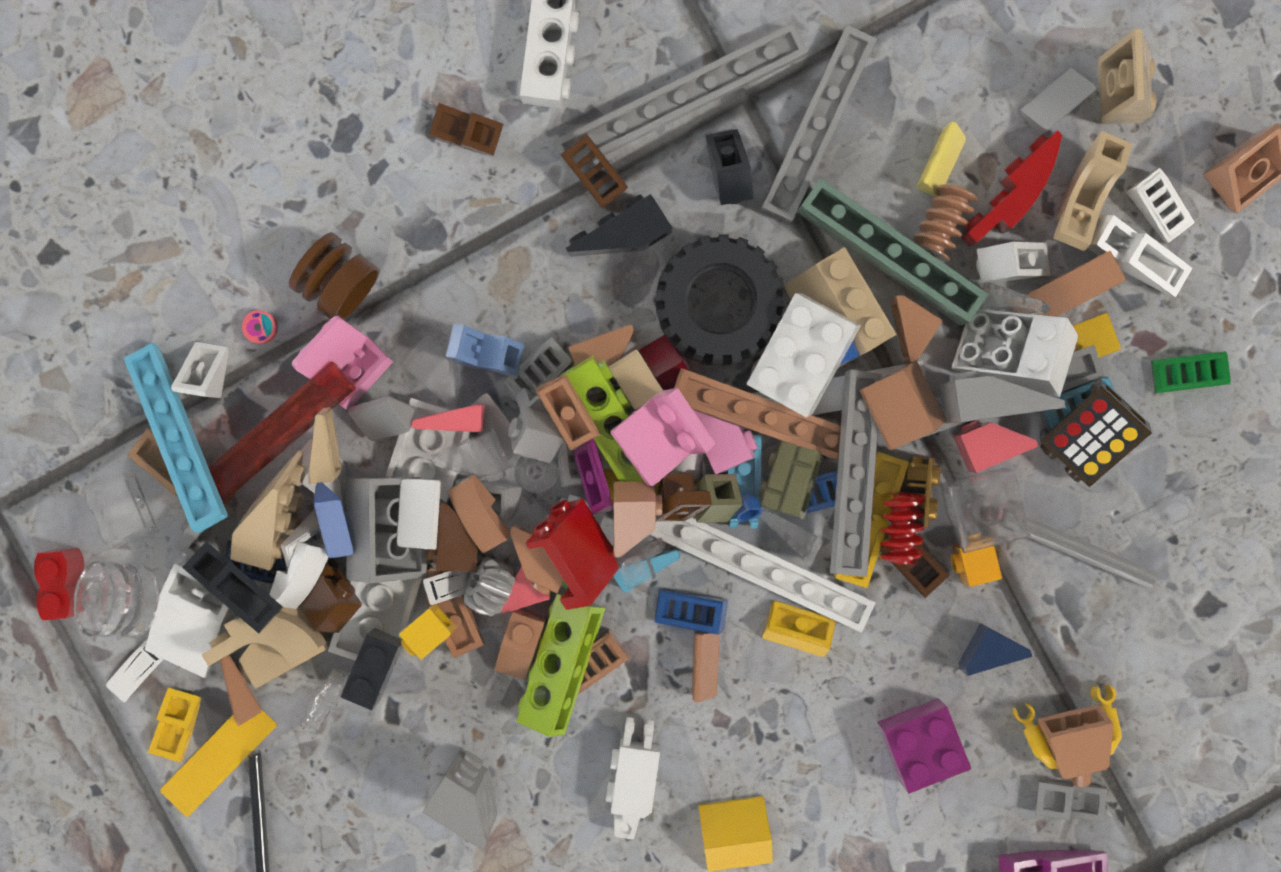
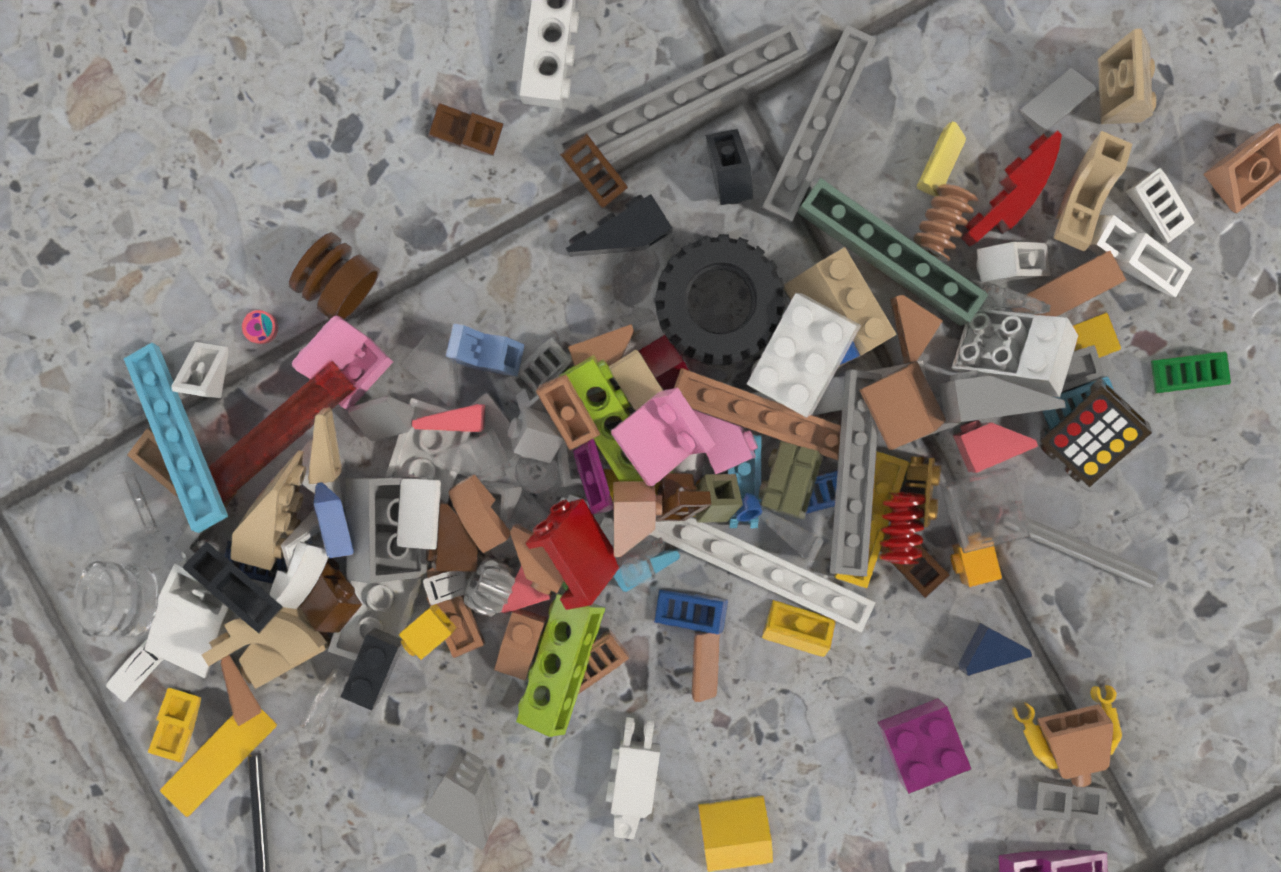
red brick [34,548,87,621] -> none

